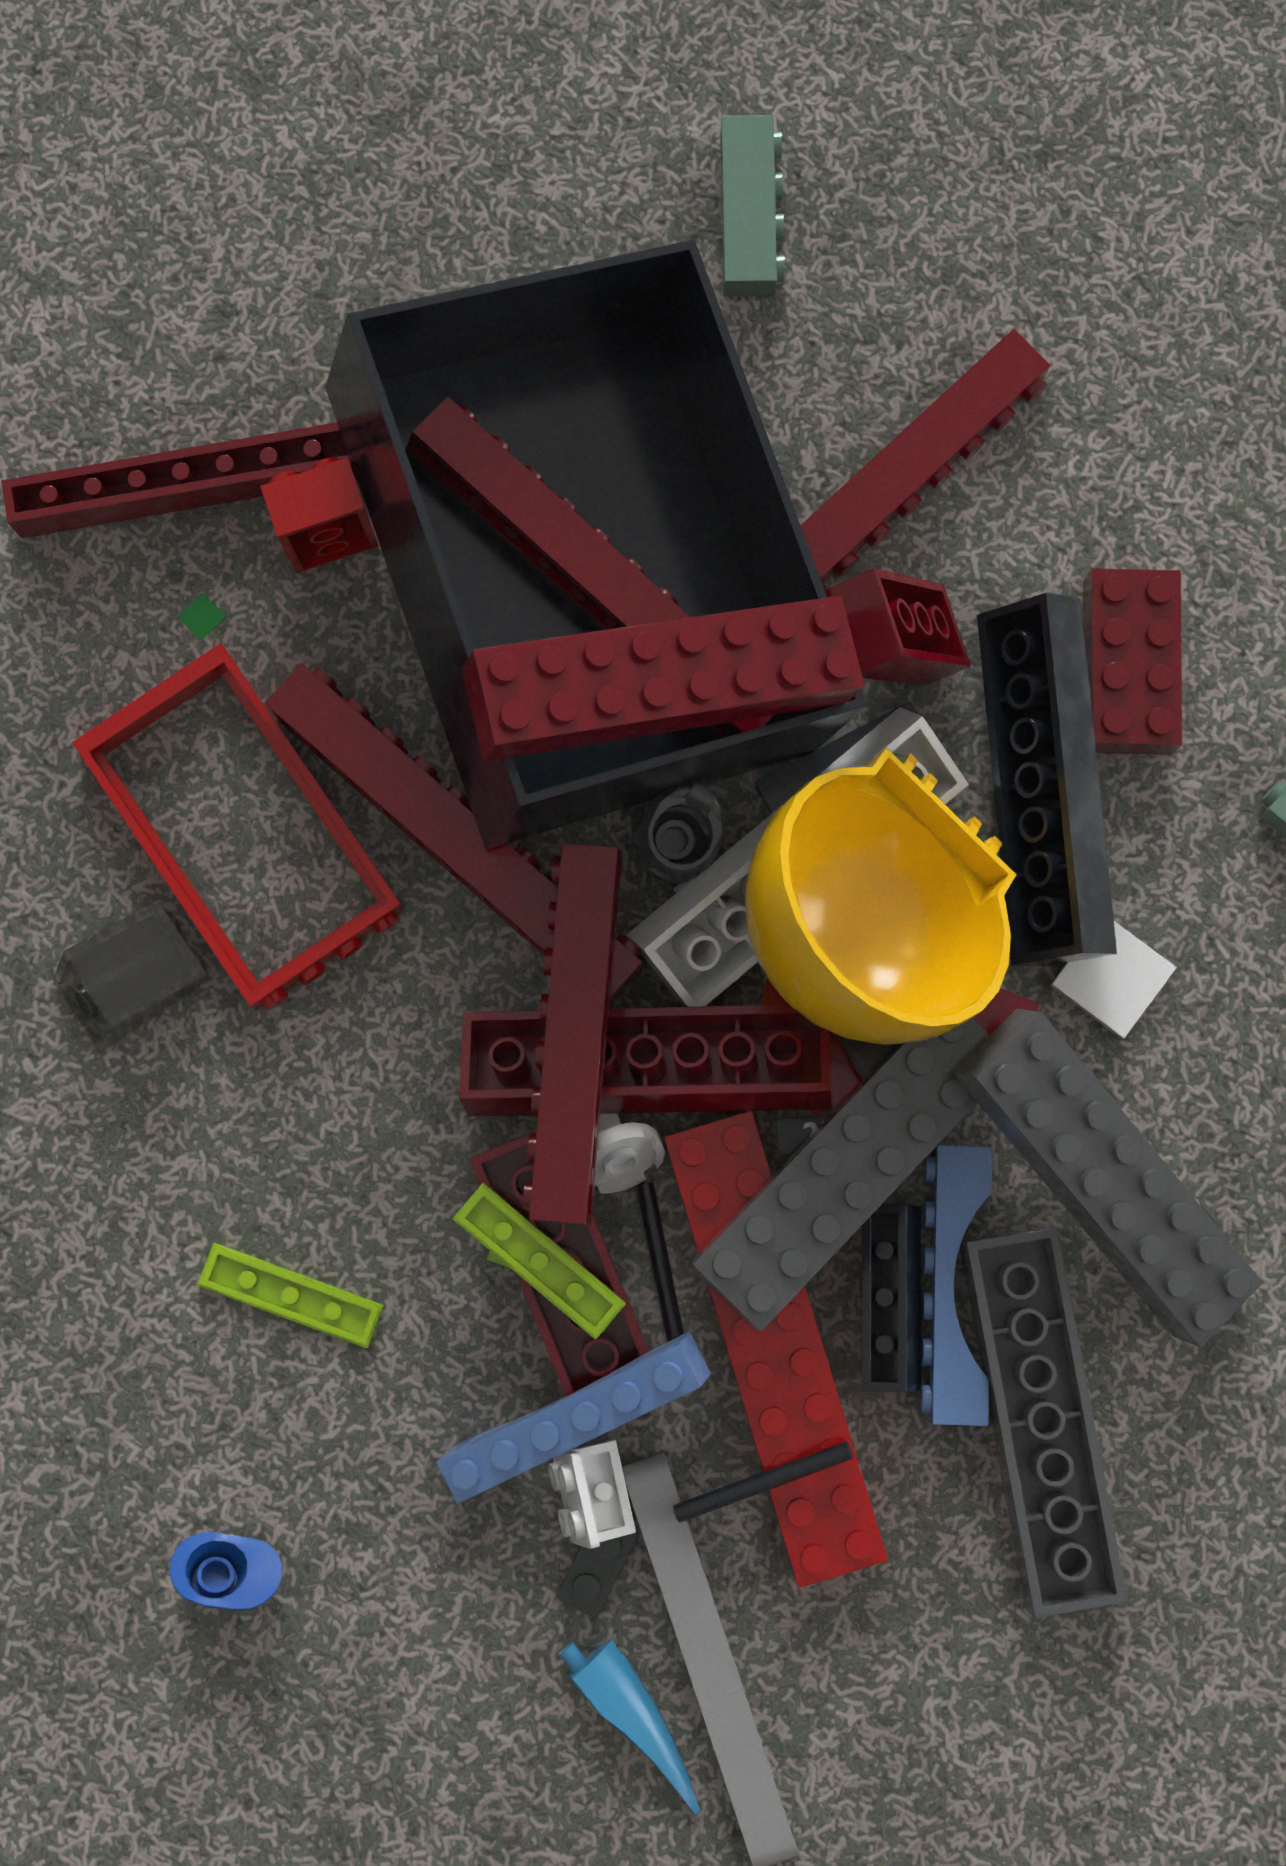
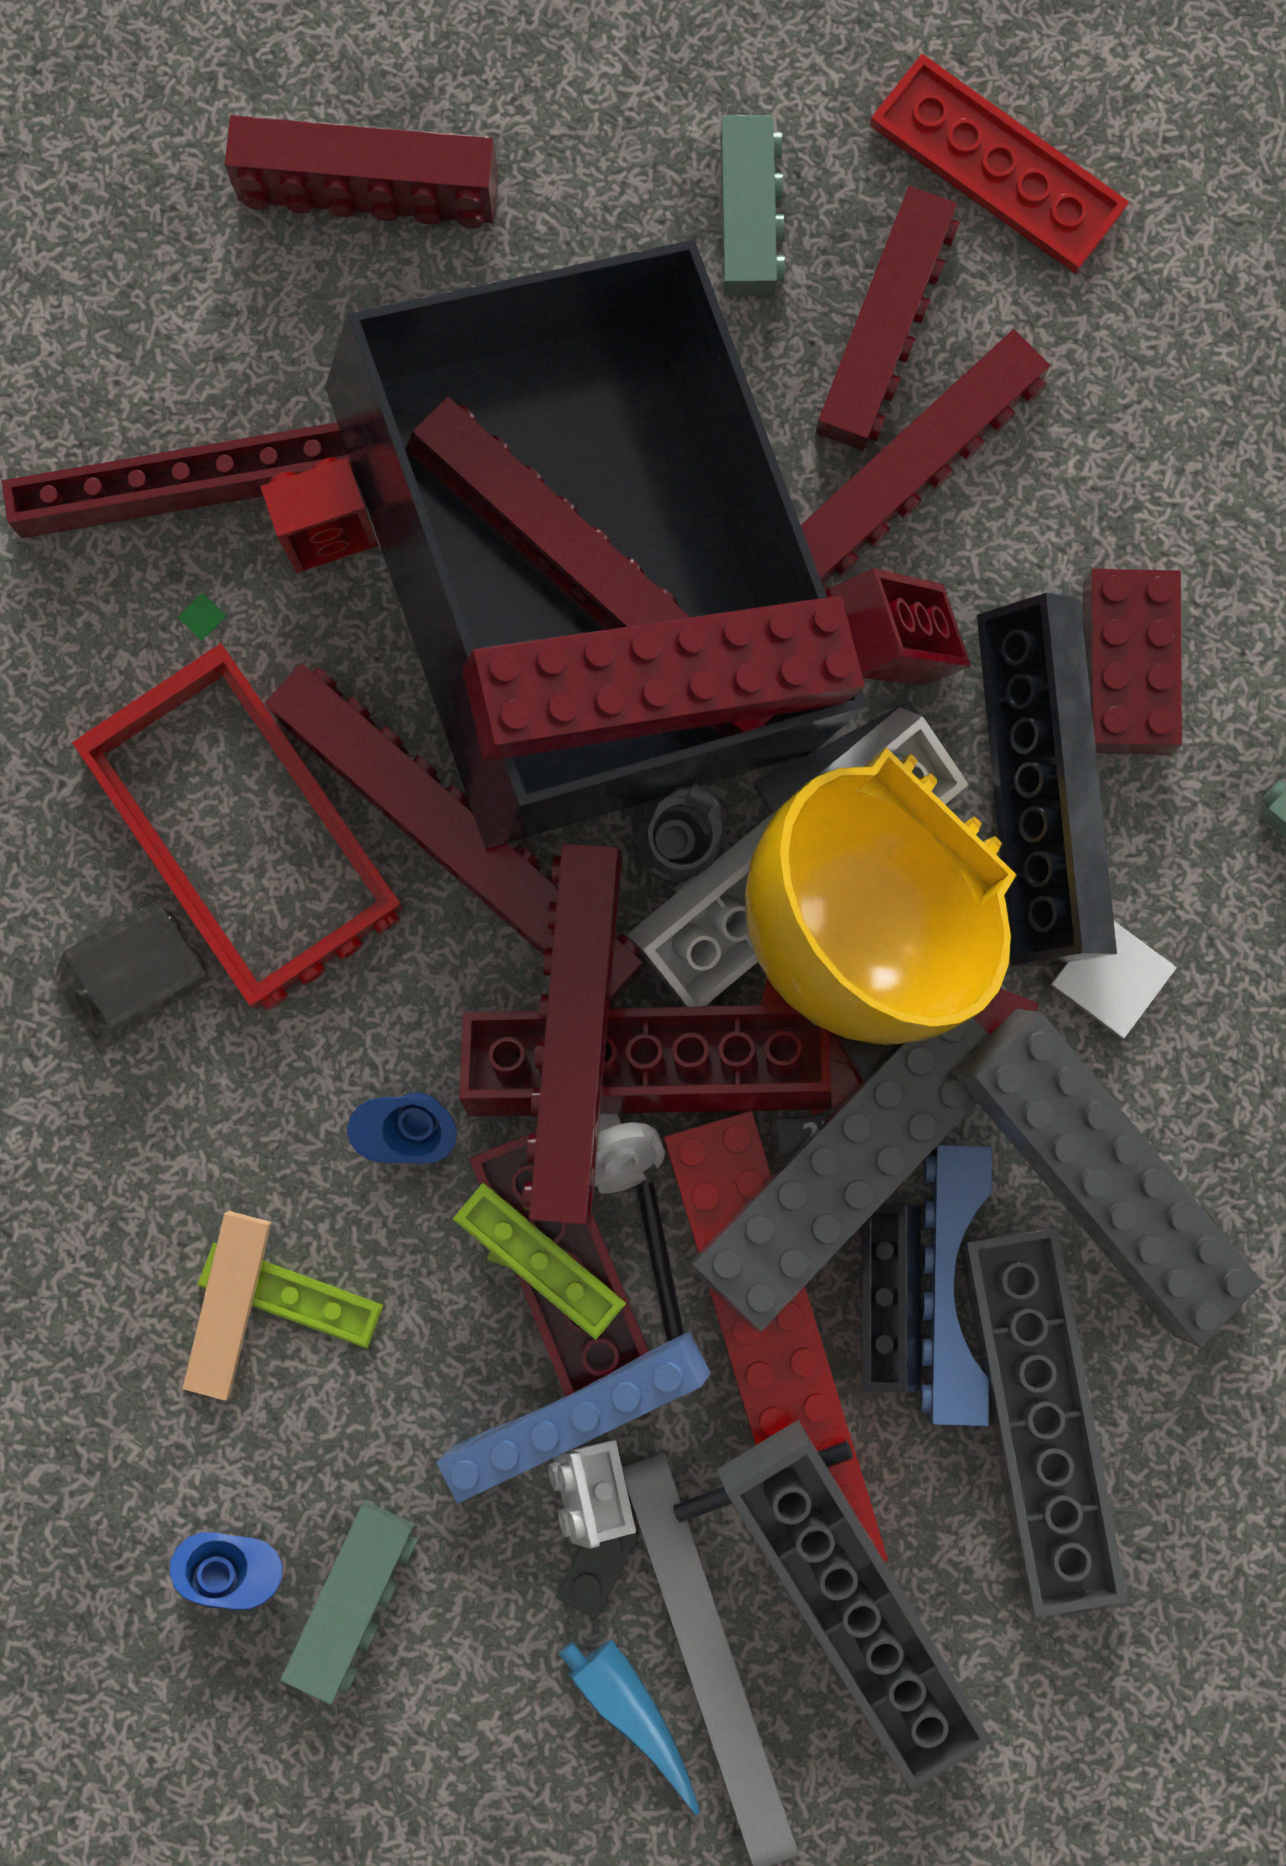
none -> light nougat tile [182,1211,272,1401]
none -> dark red brick [224,115,499,228]
none -> sand green brick [280,1501,418,1705]
none -> blue piece [347,1092,458,1164]
none -> dark grey brick [716,1419,993,1791]
none -> dark red brick [815,186,960,451]
none -> red plate [869,54,1129,274]

